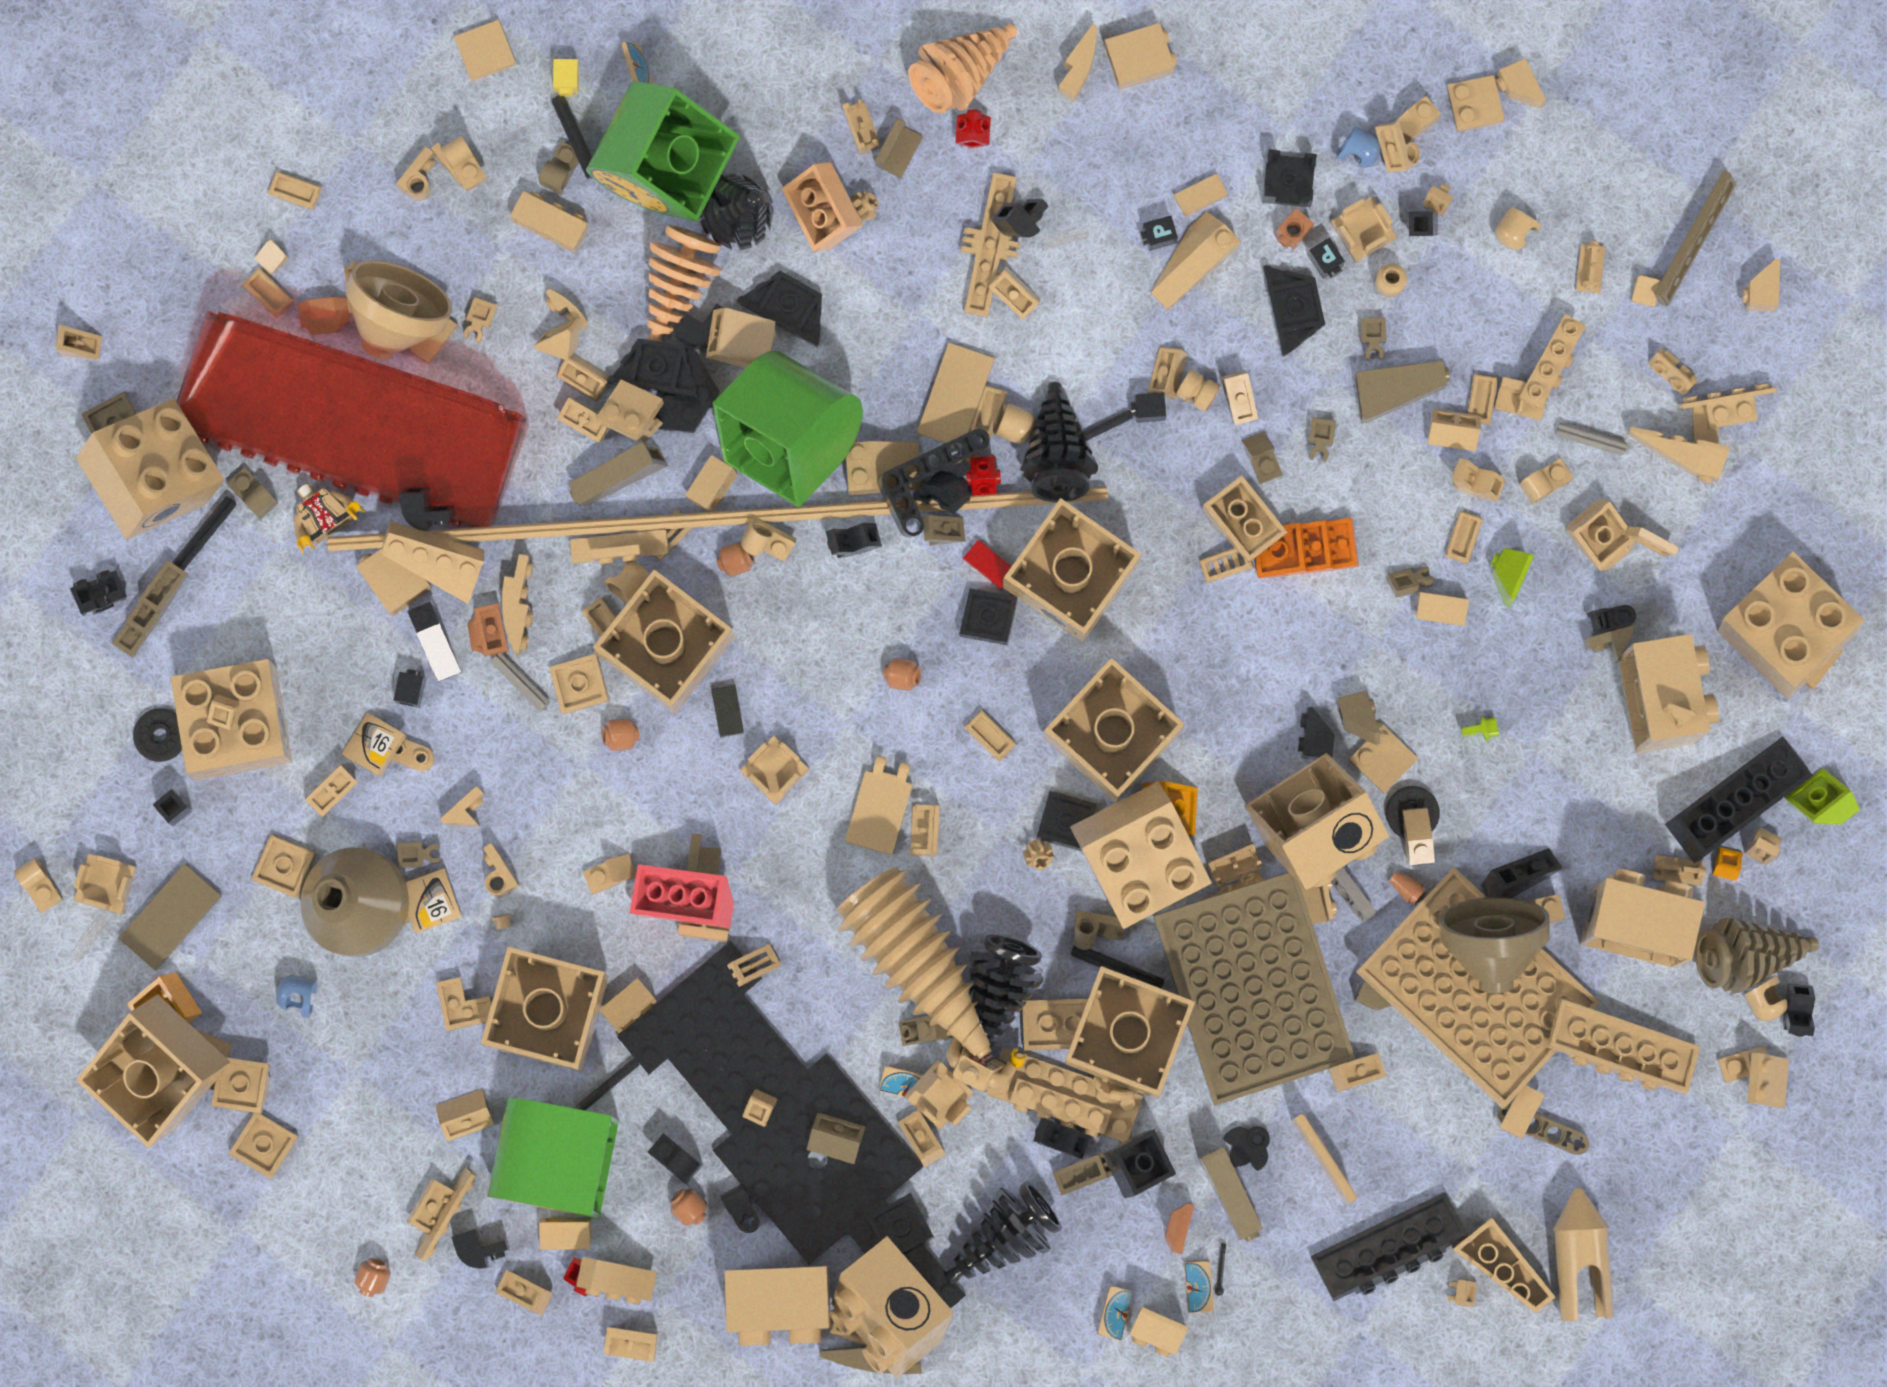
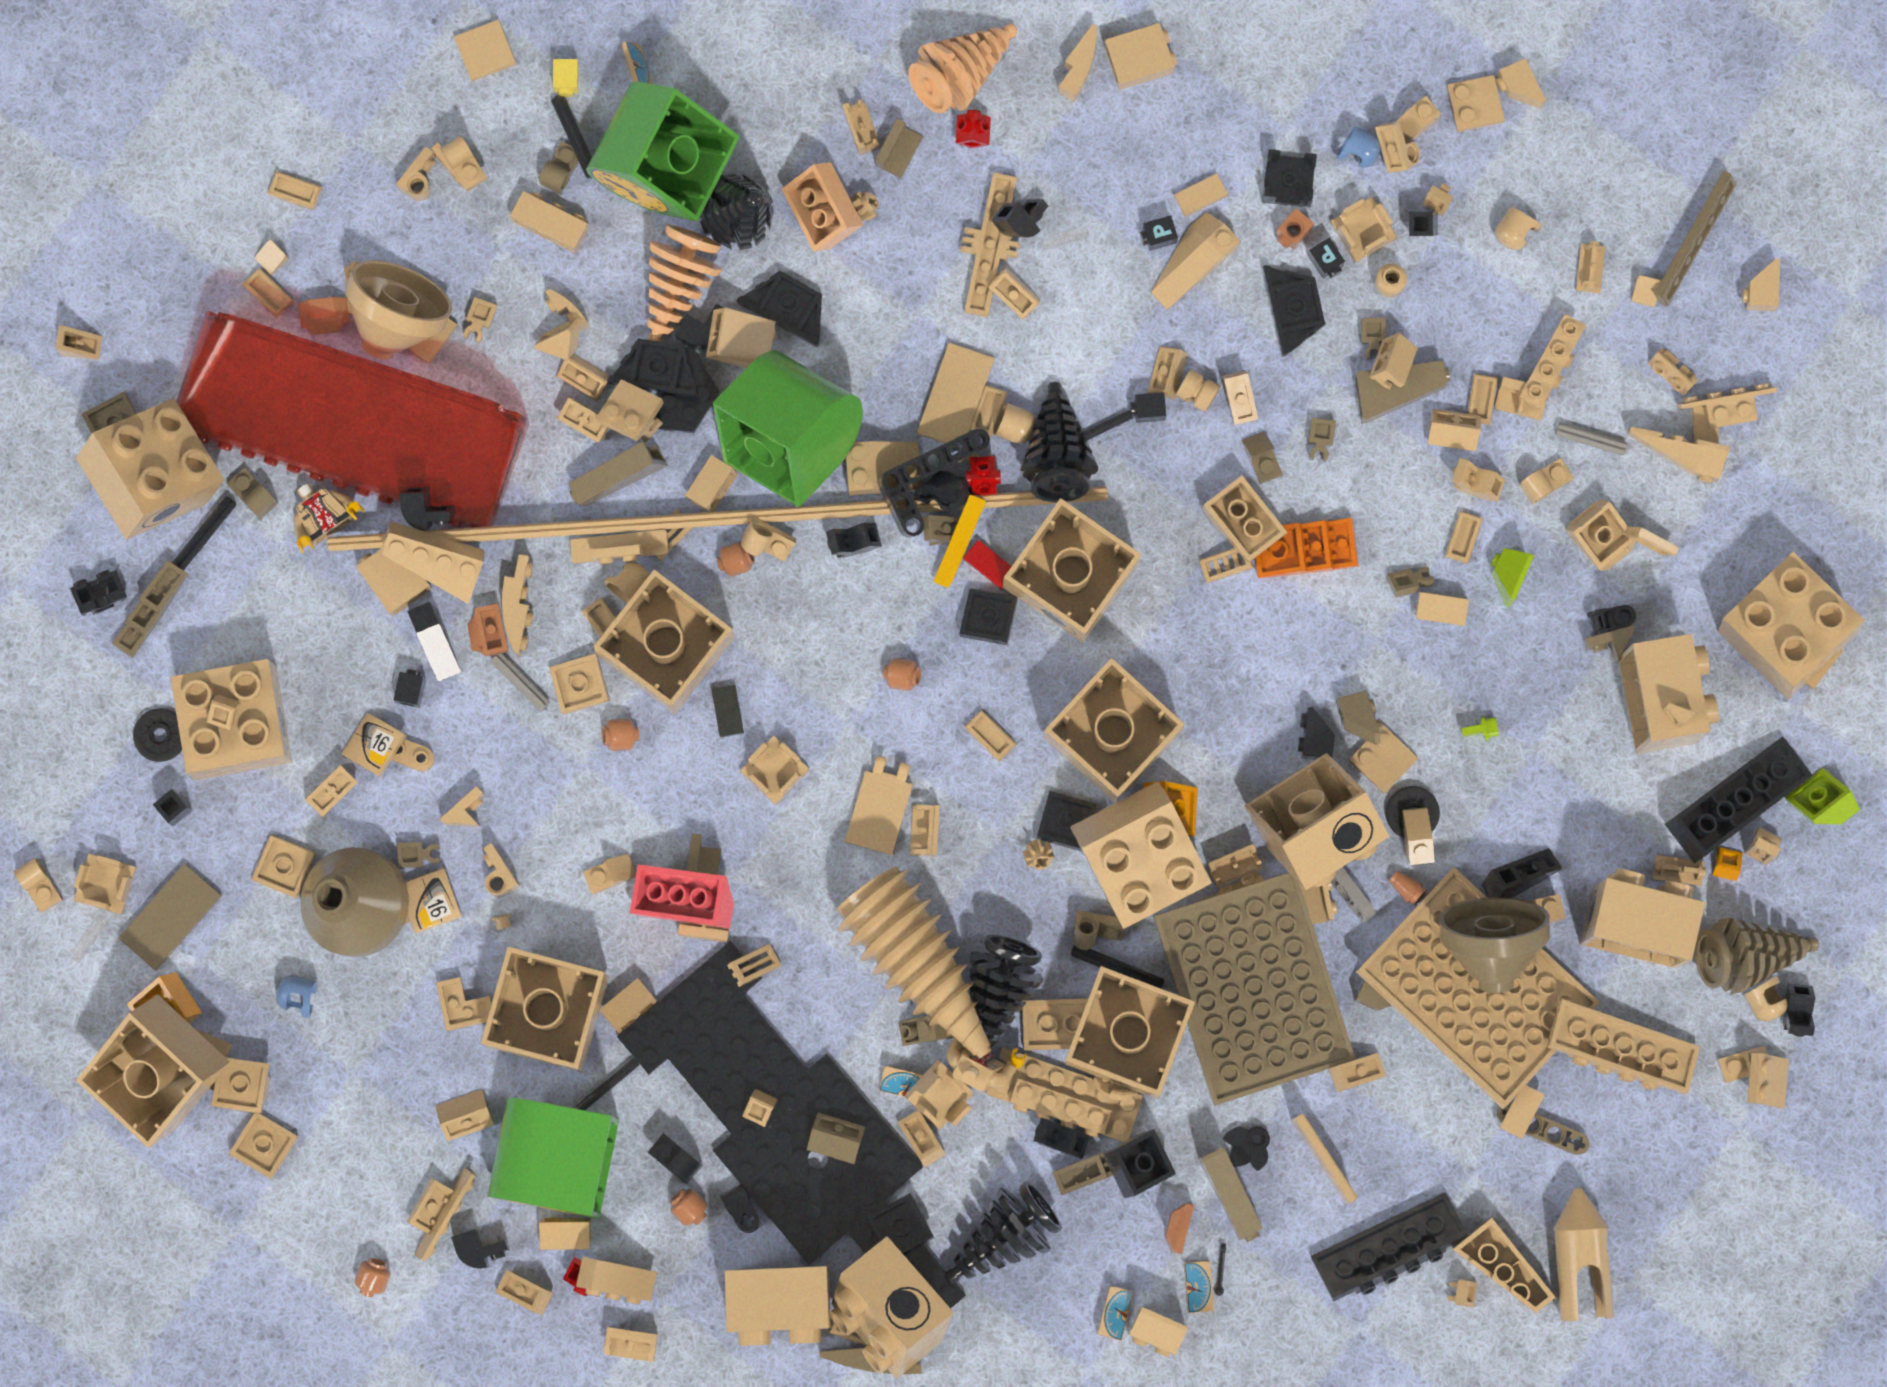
none -> yellow sticker [934,495,986,588]
none -> tan hinge [1369,333,1418,389]

